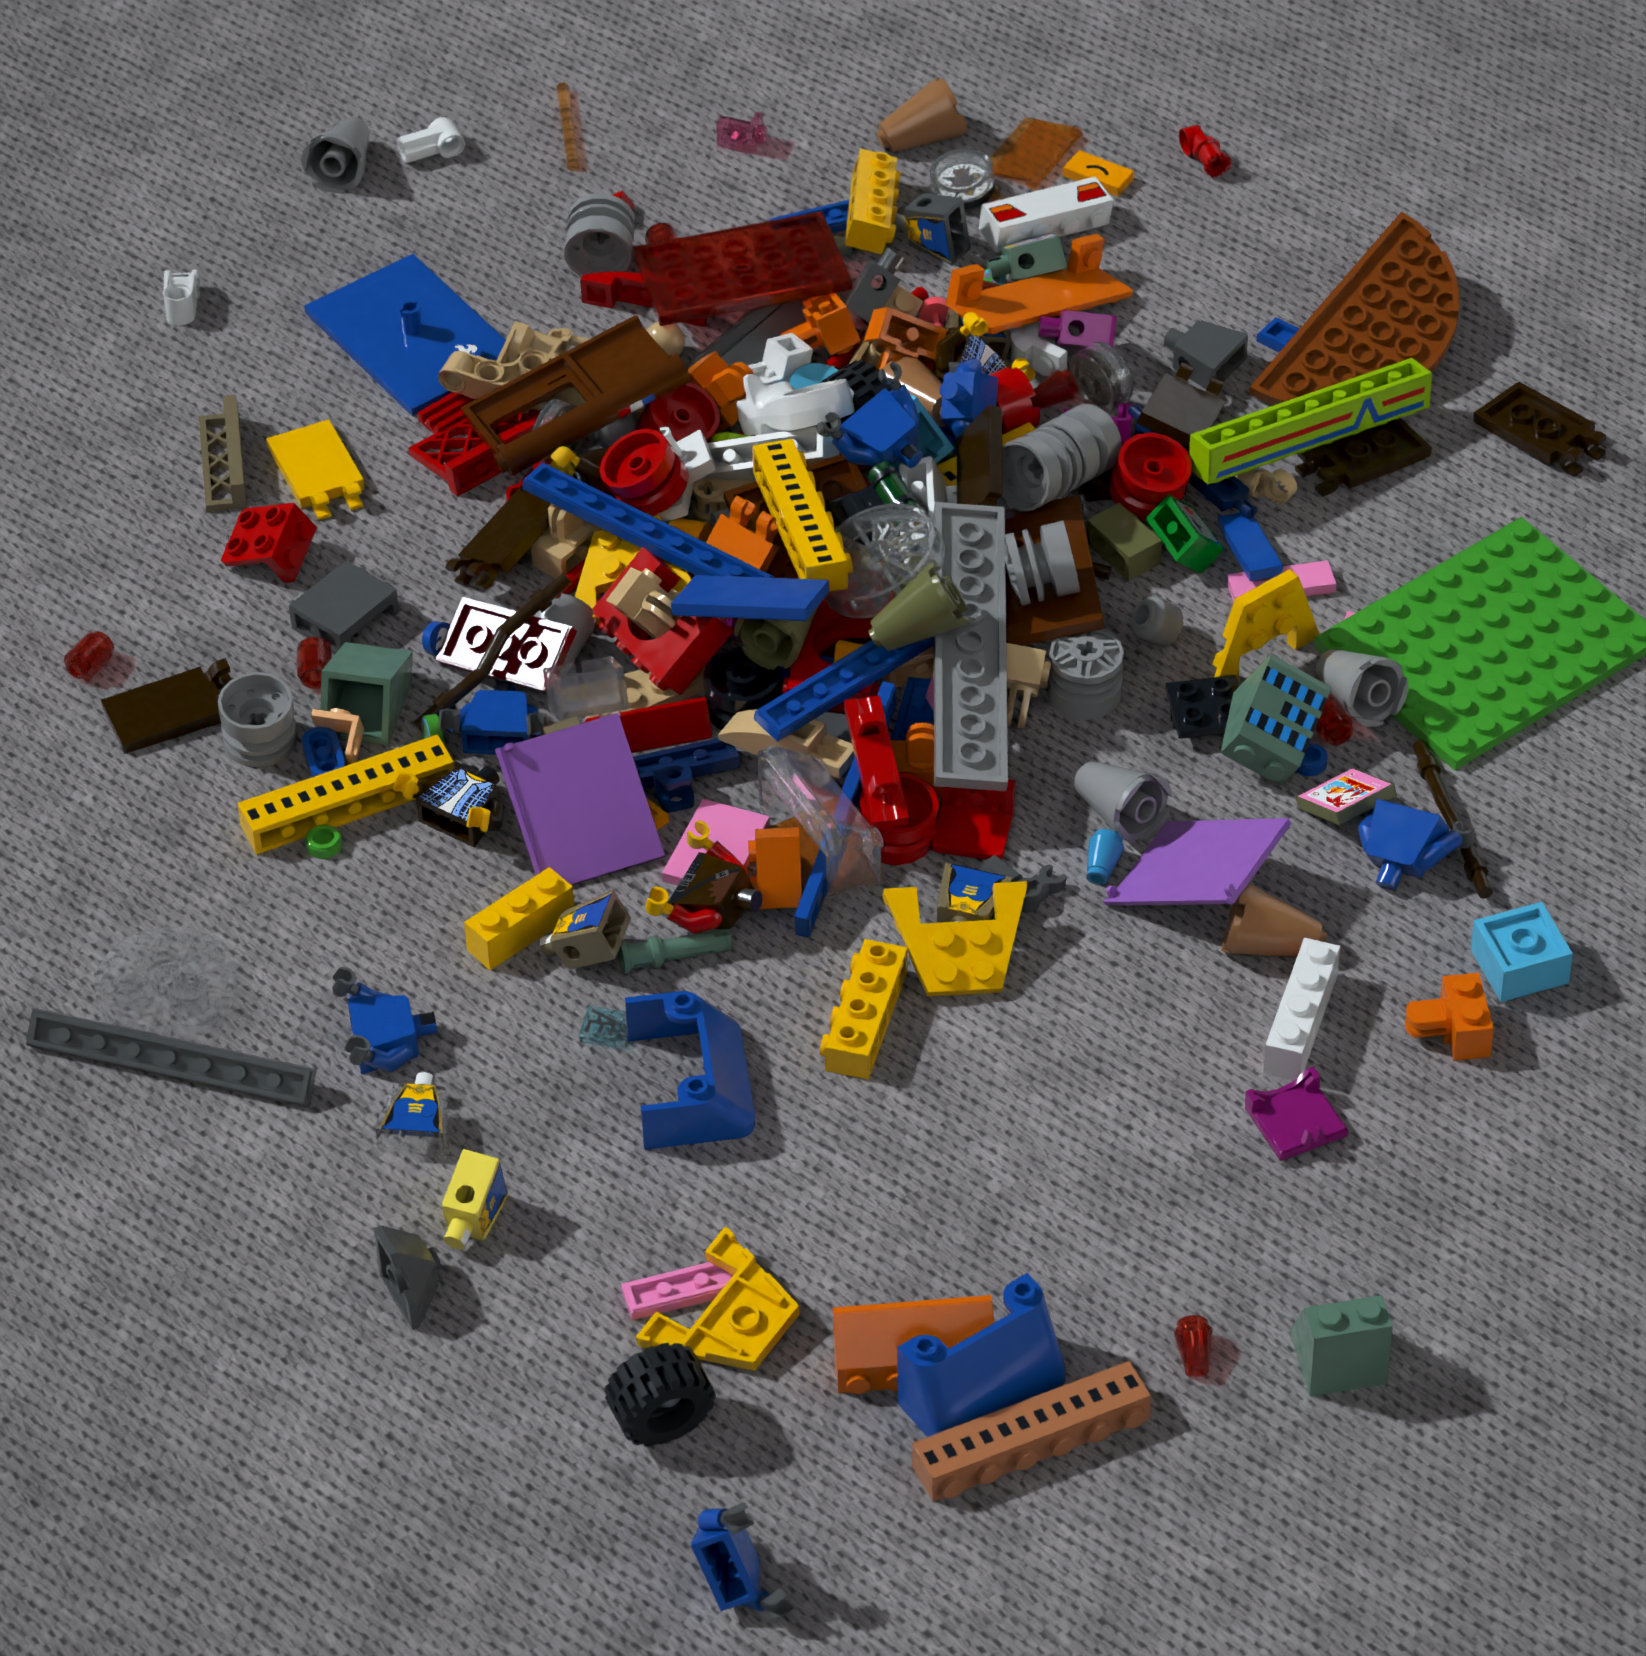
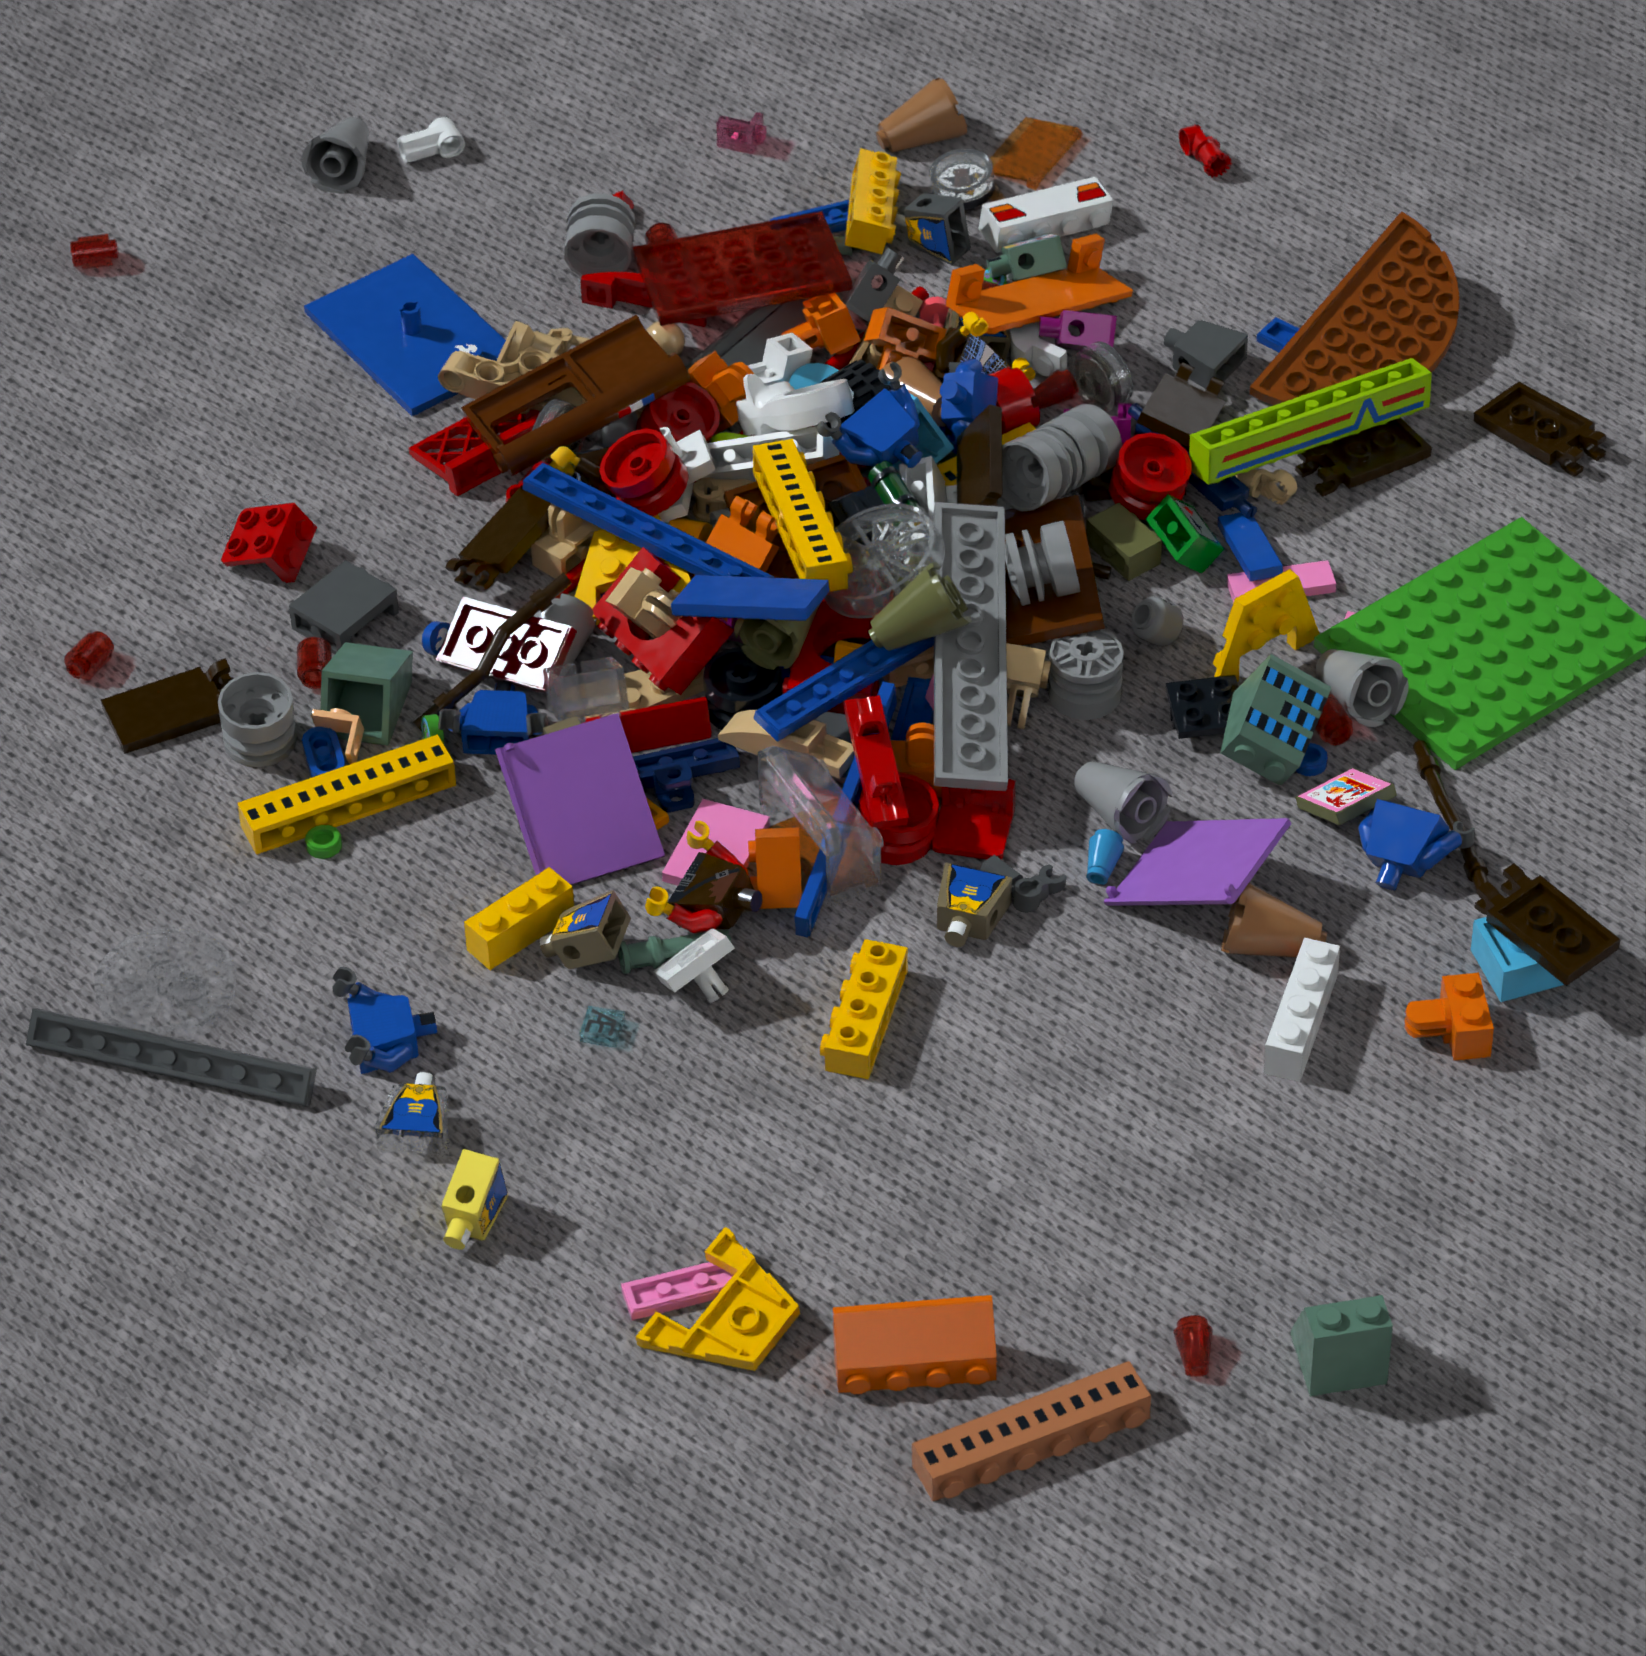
white piece [163,270,200,326] -> none
dark tan fence [199,394,247,512] -> none
yellow tile [266,419,365,520] -> none
dark grey slope [374,1225,441,1330] -> none
torso [393,766,503,848] -> none
red tile [418,392,475,434] -> none
clear orange bar [556,82,580,170] -> none
black tyre [604,1343,716,1447] -> none
blue windscreen [625,991,755,1150] -> none
blue torso [691,1502,794,1621] -> none
yellow wing [882,881,1027,997] -> none
blue windscreen [897,1273,1066,1437] -> none
light orange tile [1063,150,1134,197] -> none
magenta piece [1245,1067,1348,1161] -> none
none -> clear red brick [70,233,119,269]
none -> white tile [653,928,735,1003]
none -> dark brown tile [1474,863,1621,986]

